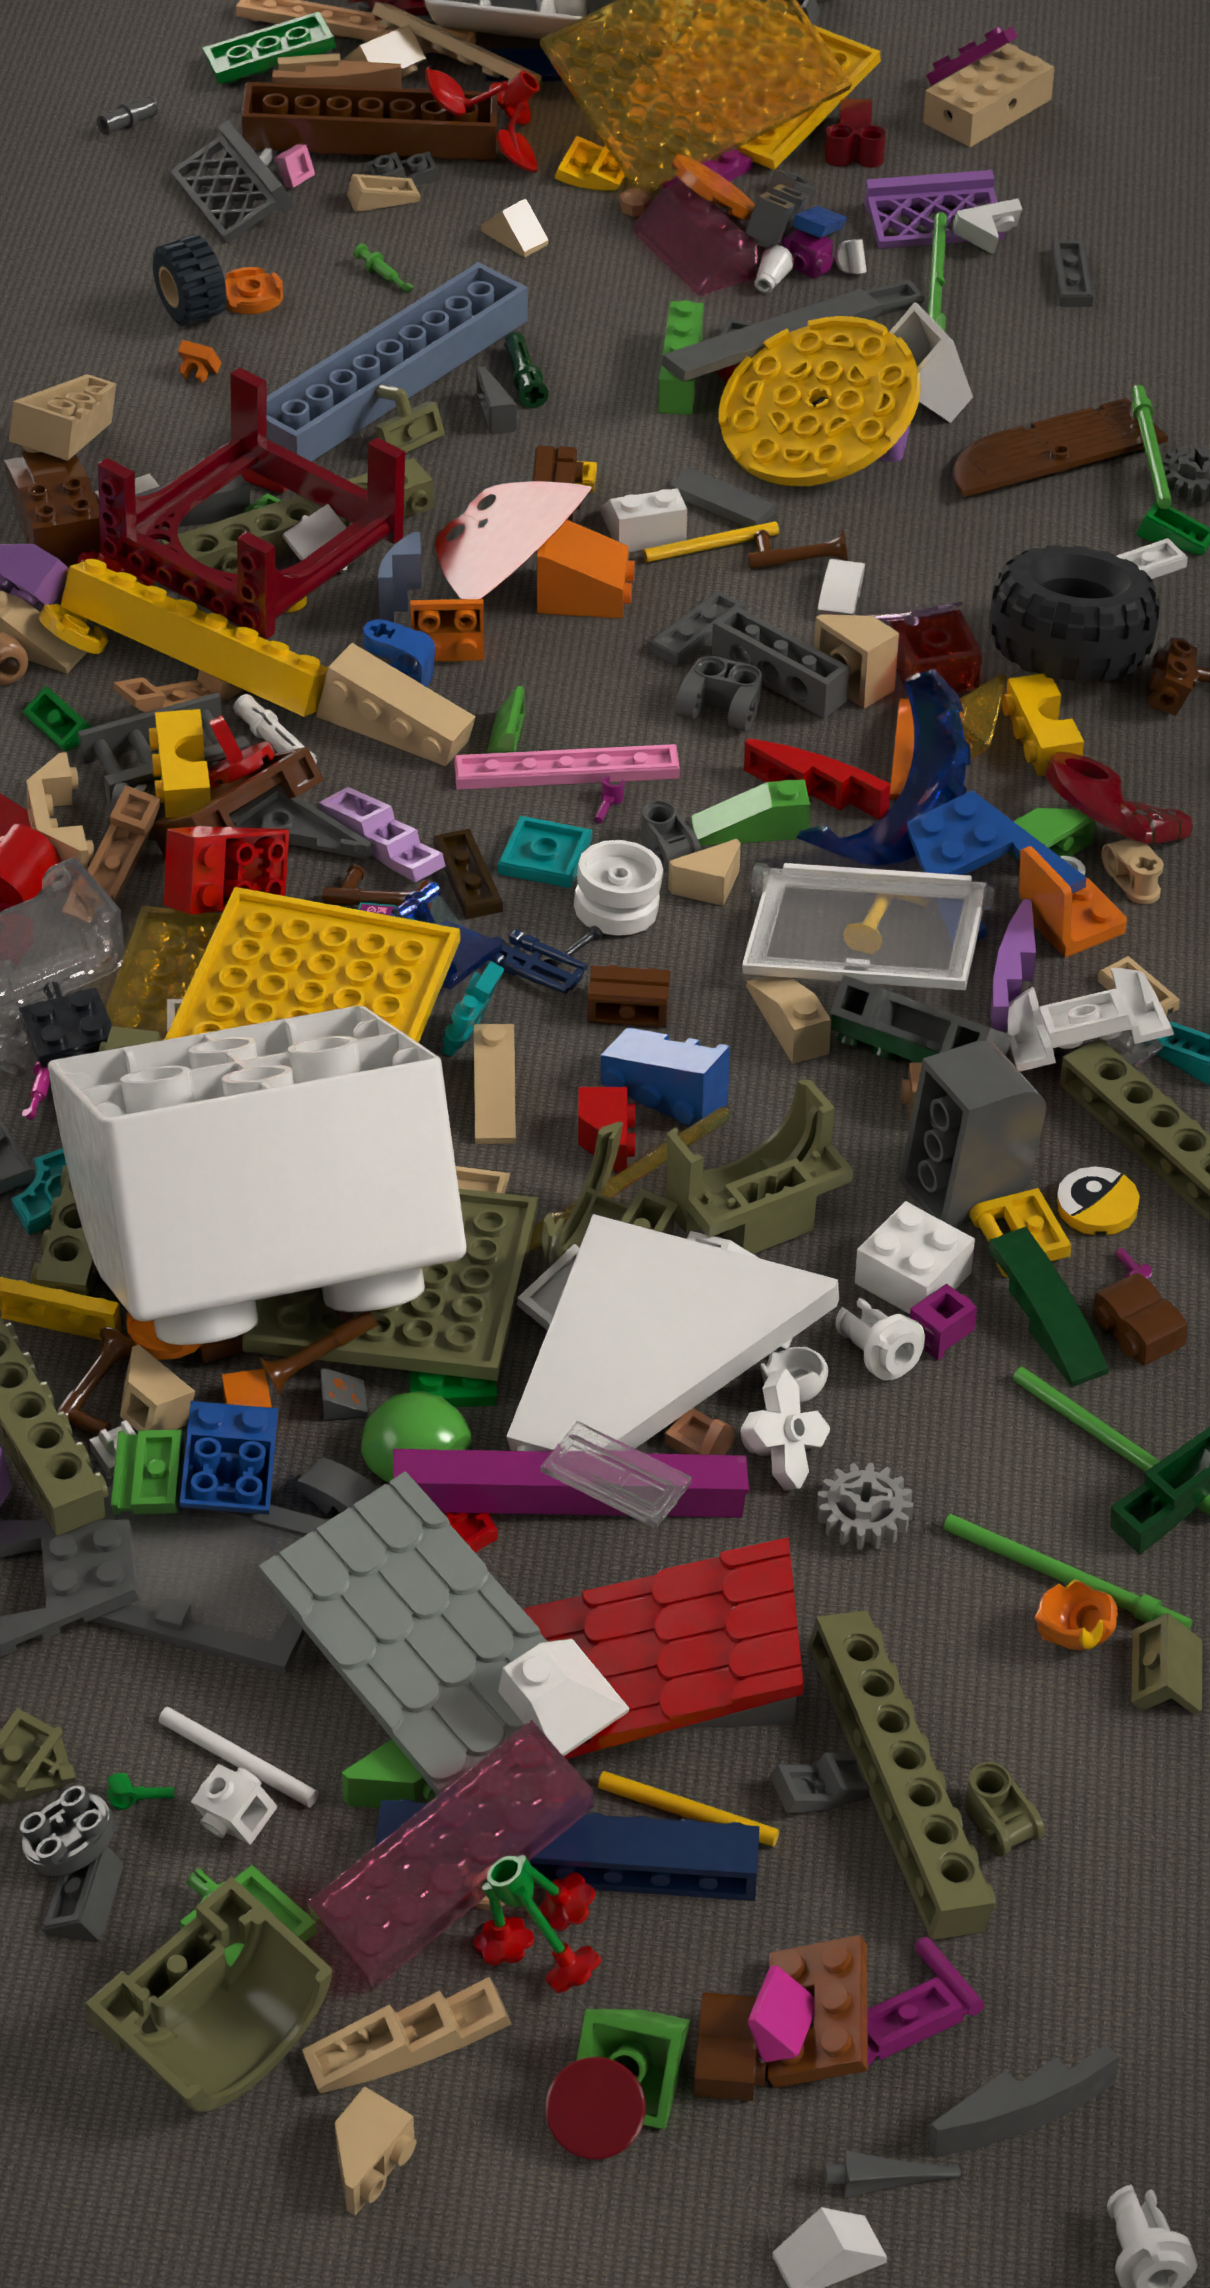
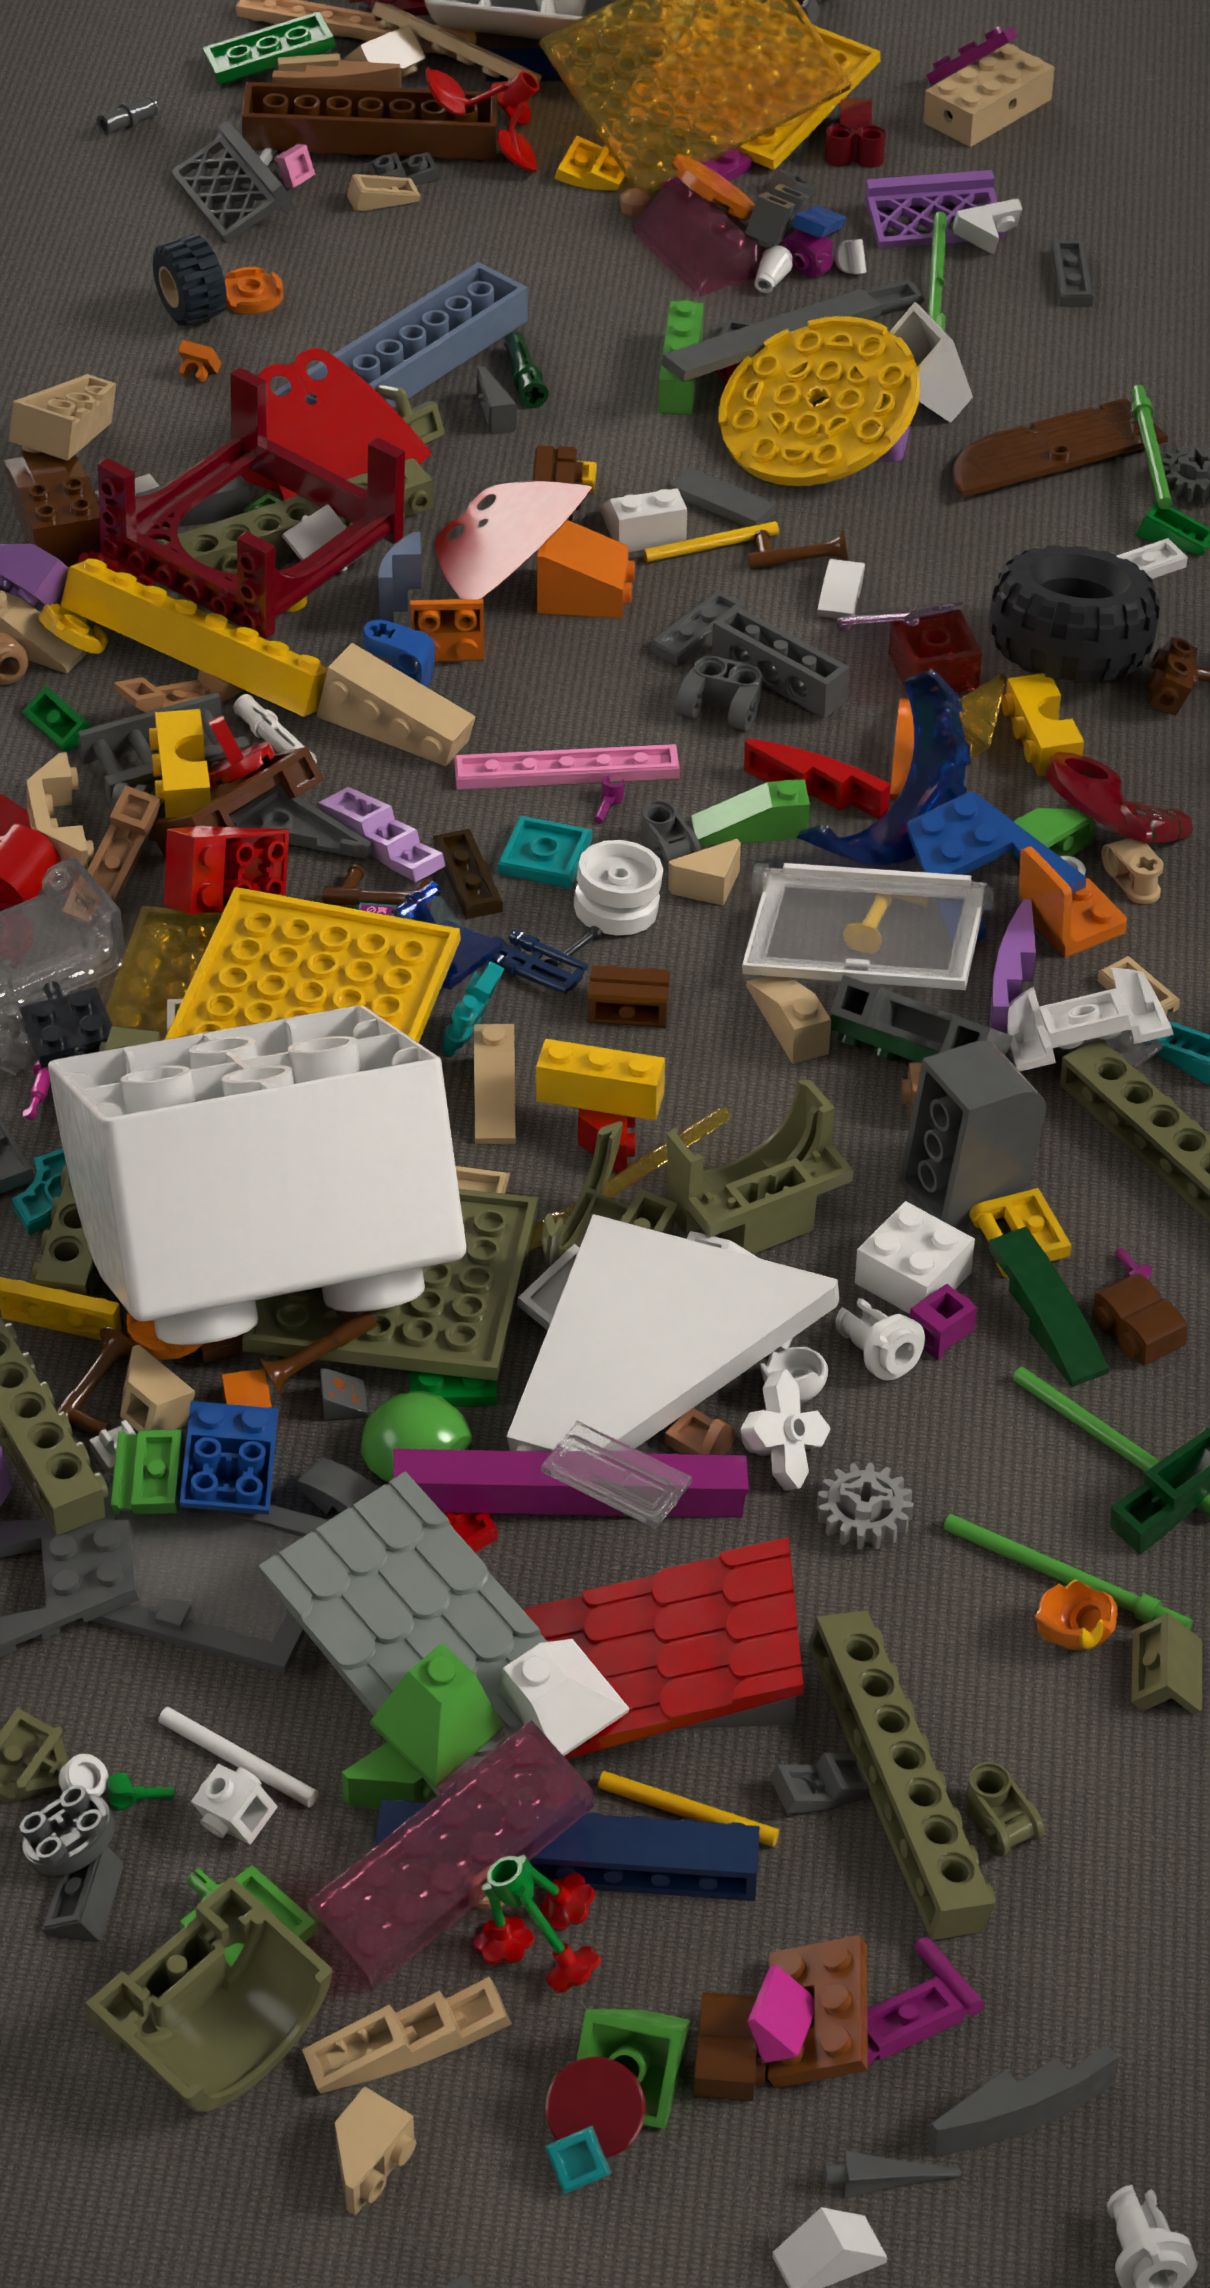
bright green piece [353,243,414,293] -> none
slope [480,199,548,257] -> none
bright green slope [486,686,525,754] -> none
blue wedge [601,1027,730,1132] -> none
tan slope [814,614,899,709] -> none
tile [1057,1166,1140,1235] -> none
none -> white tile [59,1754,109,1796]
none -> red piece [258,348,432,500]
none -> bright green slope [370,1643,503,1788]
none -> yellow brick [536,1039,665,1121]
none -> teal tile [545,2126,612,2194]

